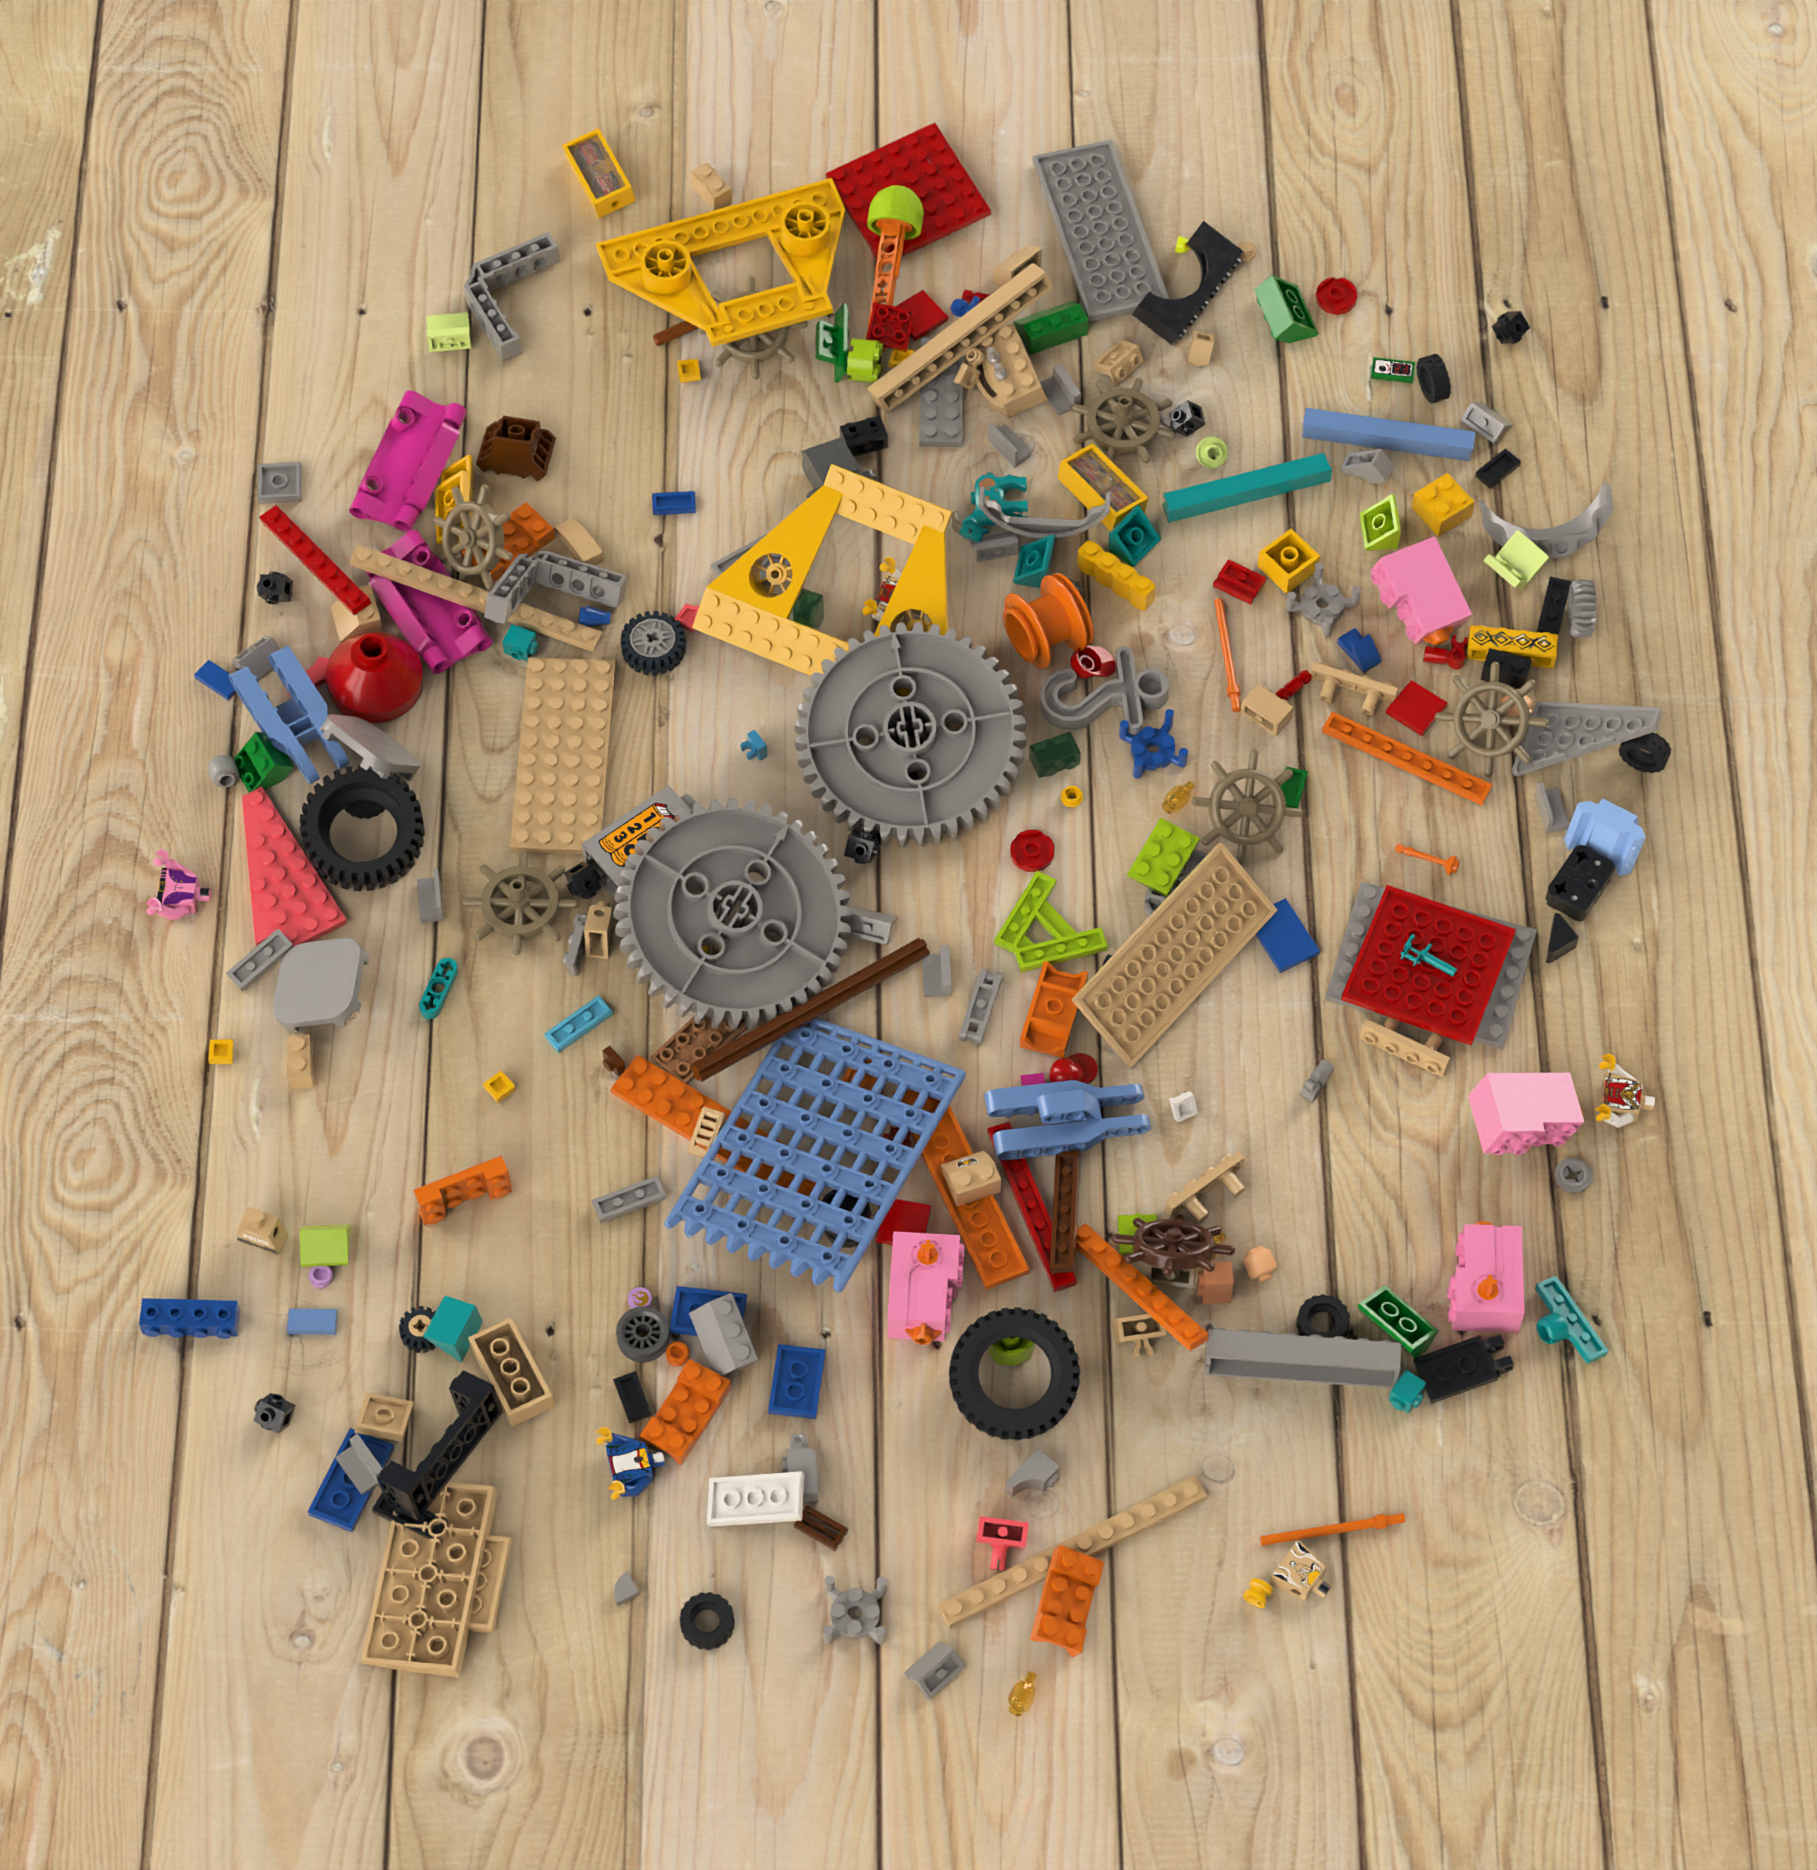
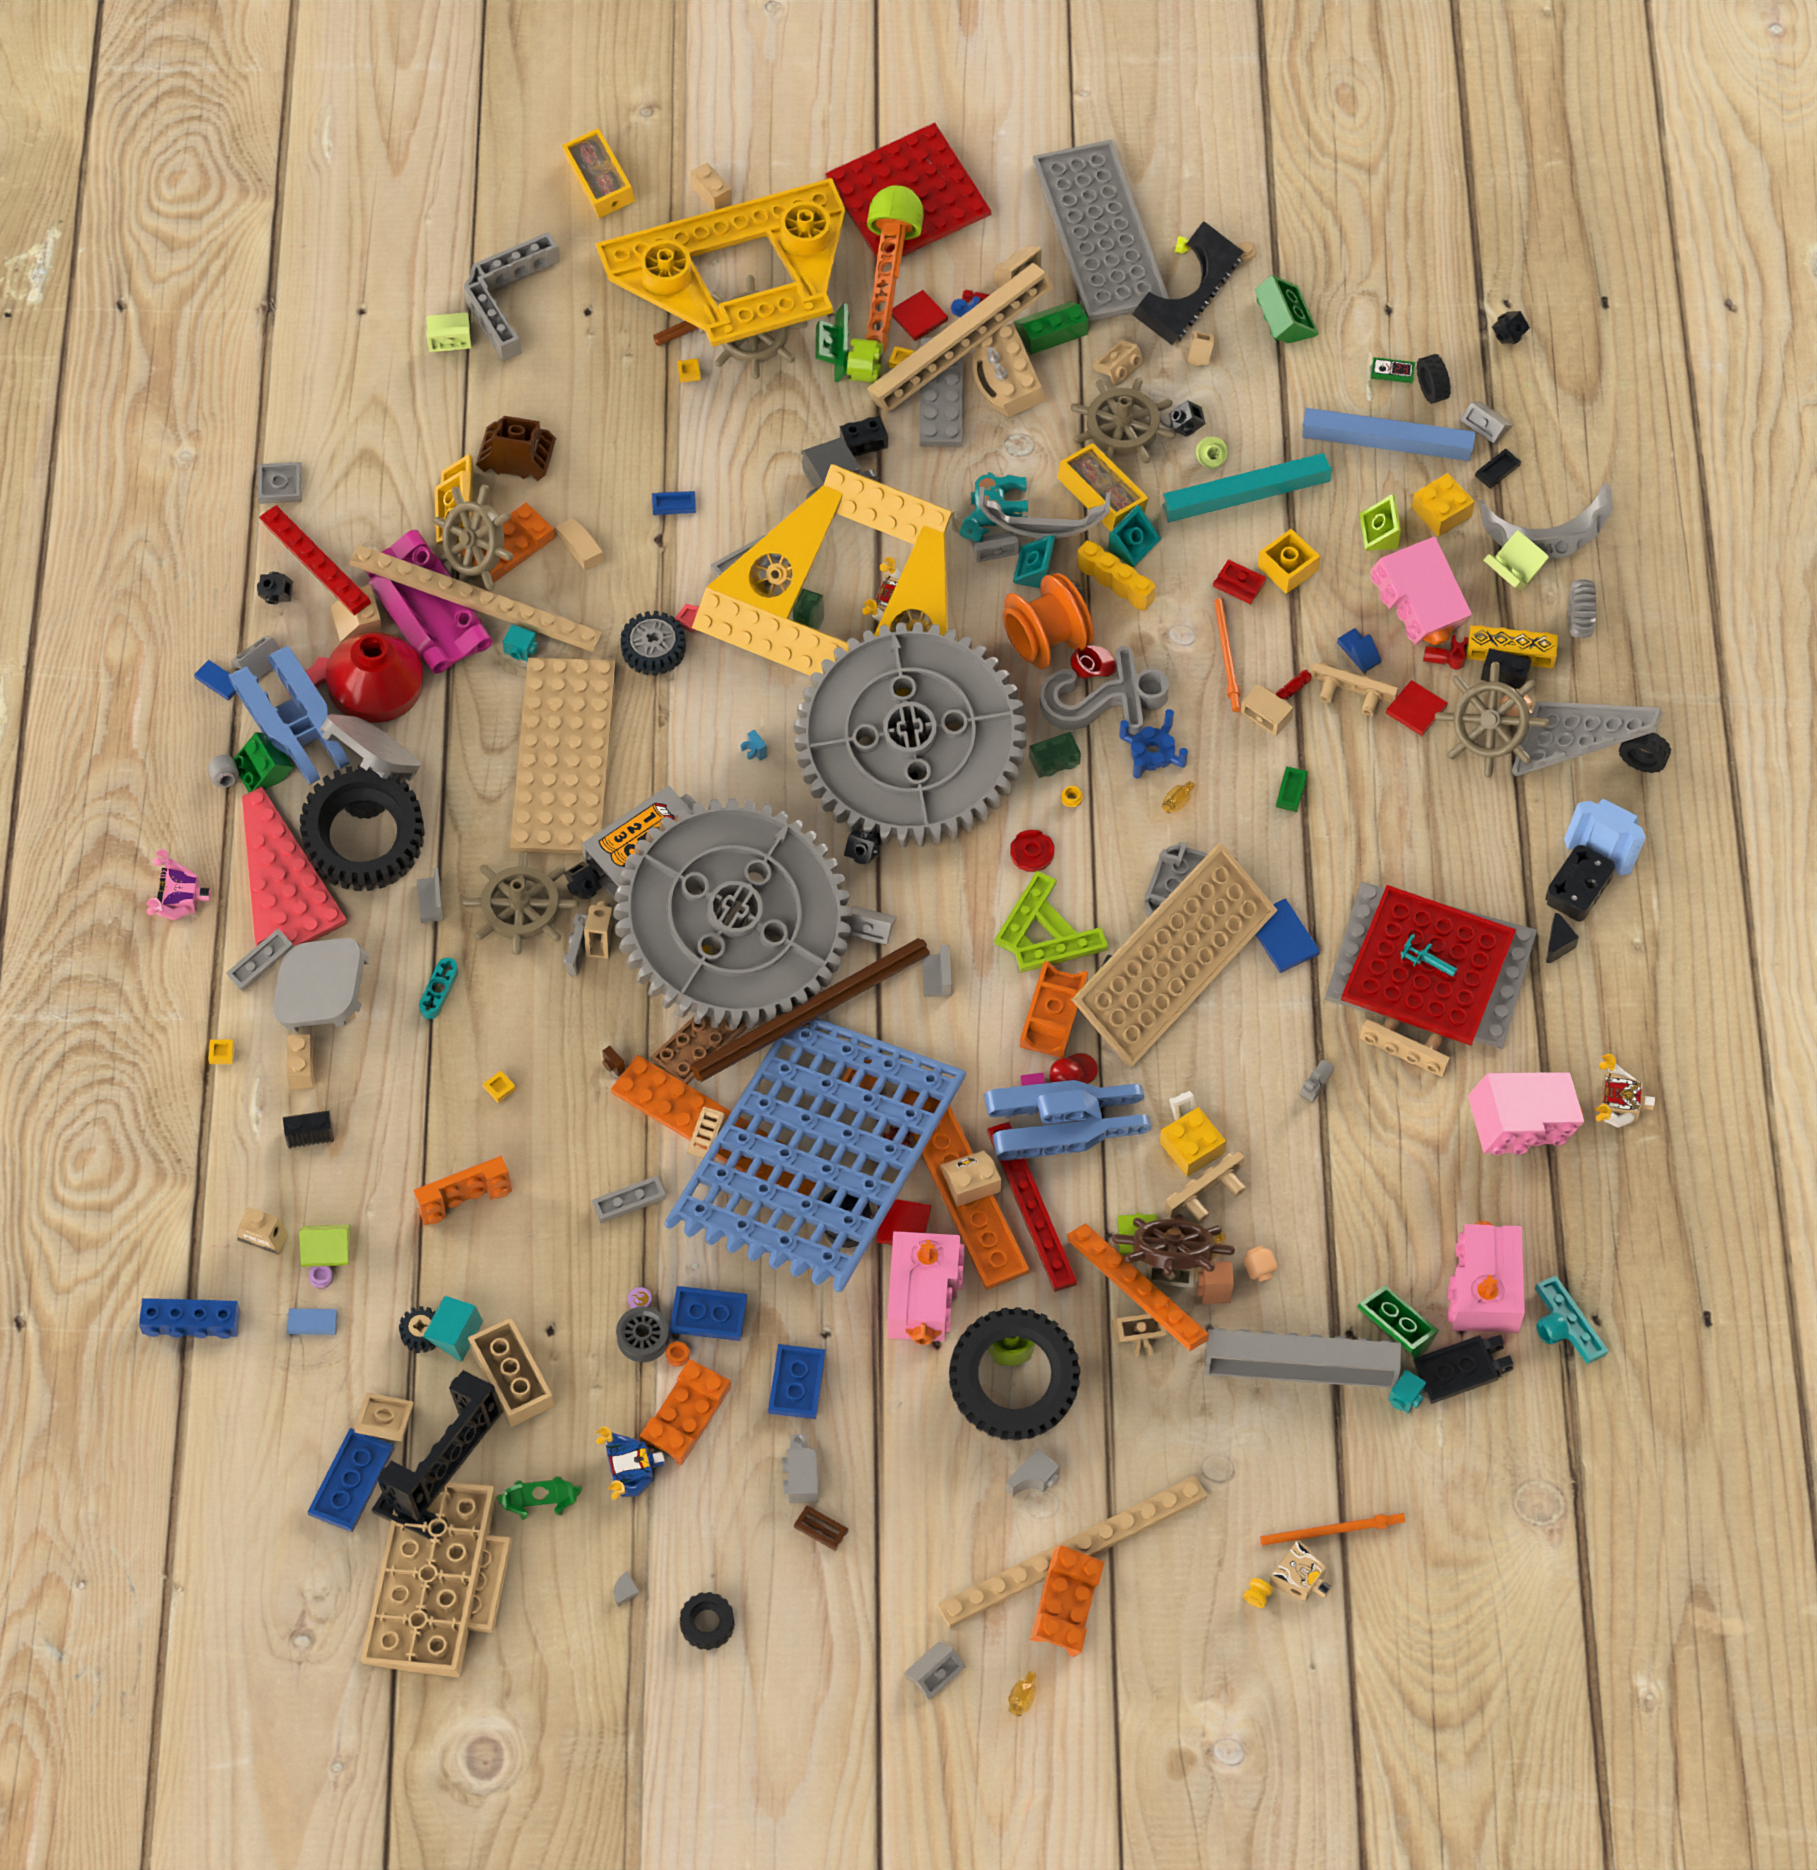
black brick [254,1393,296,1433] -> none
light grey panel [335,1434,383,1495] -> none
dark pink panel [349,390,467,532] -> none
light grey brick [484,551,628,624] -> none
medium azure tile [544,995,613,1053] -> none
blue cone [578,605,611,626] -> none
black tile [613,1371,652,1424] -> none
light grey slope [689,1293,760,1377] -> none
white tile [707,1471,804,1527] -> none
light grey plate [823,1576,887,1645] -> none
red tile [866,302,915,352] -> none
tan plate [953,348,984,391] -> none
light grey plate [959,968,1003,1045] -> none
coral brick [976,1516,1029,1571] -> none
light grey panel [988,423,1031,468] -> none
light grey panel [1040,363,1081,415] -> none
reddish brown plate [1050,1150,1081,1274] -> none
lime plate [1127,817,1200,897] -> none
dark tan piece [1191,749,1303,865] -> none
light grey plate [1286,562,1361,637] -> none
black tyre [1296,1294,1350,1338] -> none
red tile [1315,277,1358,315] -> none
orange plate [1322,711,1493,806] -> none
light grey arch [1340,449,1394,484] -> none
orange piece [1395,844,1460,875] -> none
light grey panel [1535,782,1569,833] -> none
black plate [1537,576,1571,635] -> none
light grey gear [1554,1158,1592,1194] -> none
none -> black brick [283,1110,334,1149]
none -> green piece [497,1476,582,1520]
none -> yellow brick [1159,1107,1226,1177]

